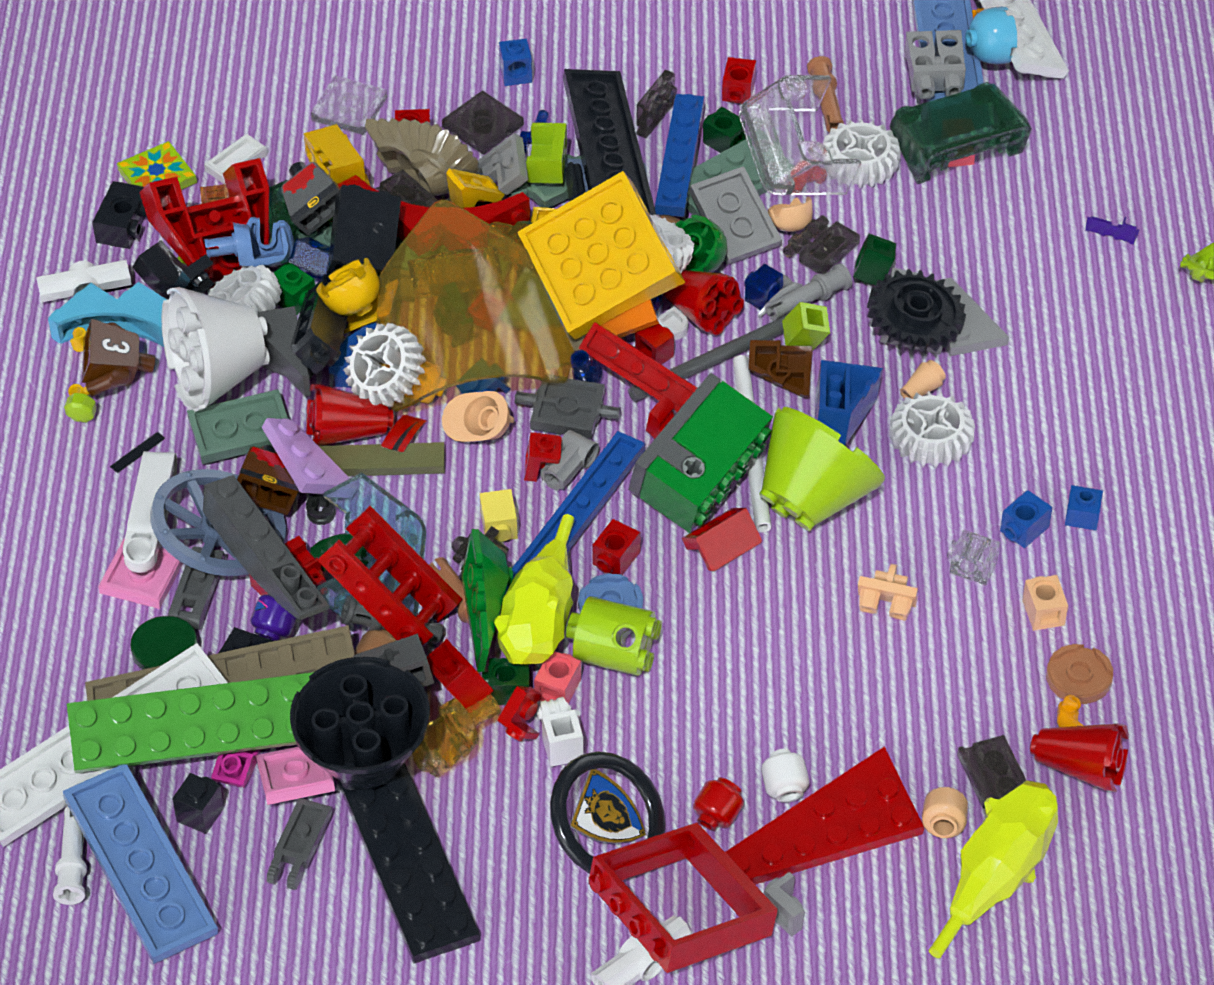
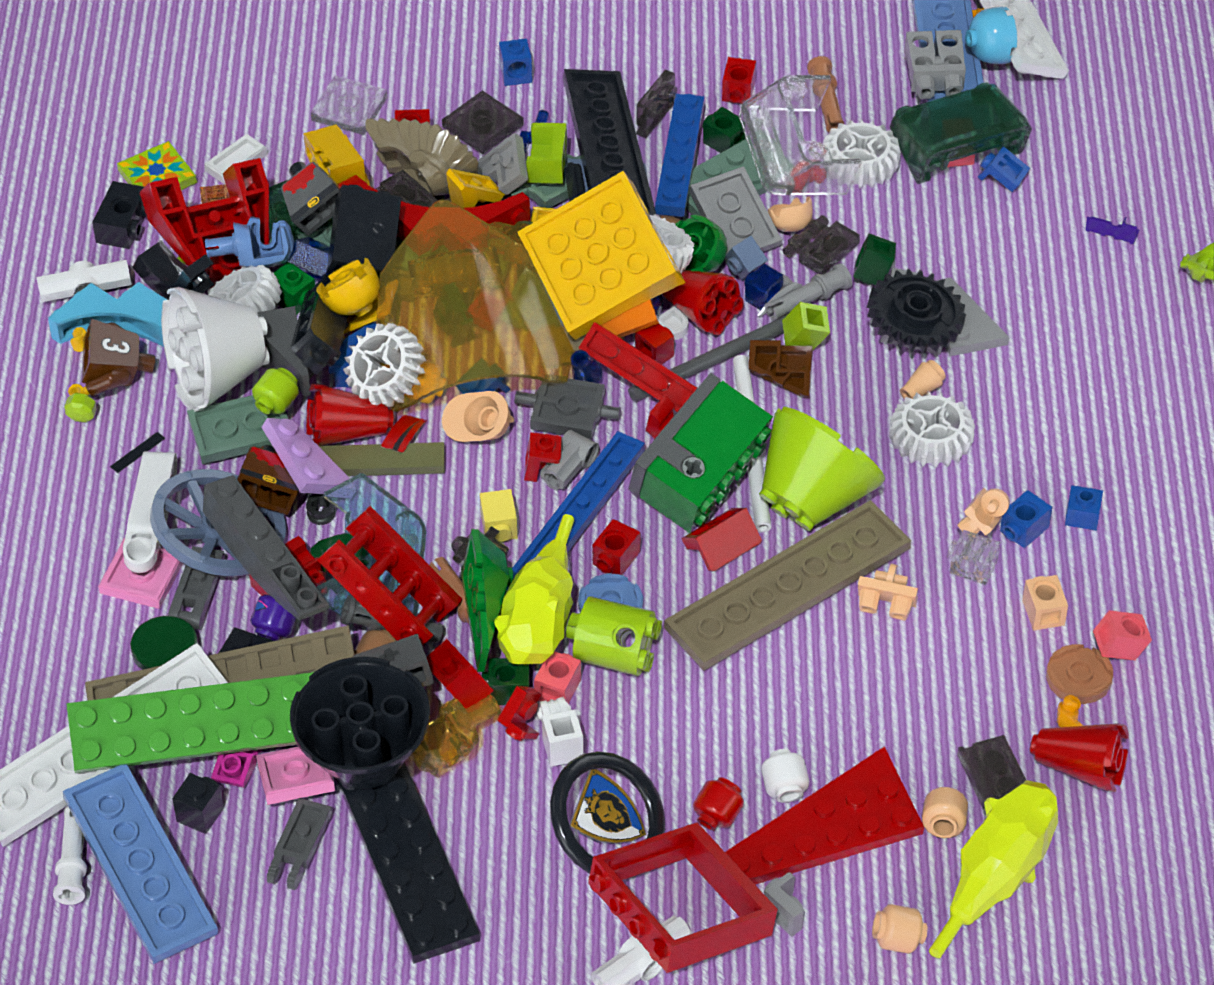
blue wedge [815,360,883,445] -> none
none -> lime head [252,368,299,414]
none -> dark tan plate [664,500,911,671]
none -> sand blue plate [726,236,768,280]
none -> light nougat head [872,904,928,954]
none -> light nougat hips [957,488,1010,539]
none -> blue bracket [978,146,1030,192]
none -> coral brick [1093,610,1152,661]

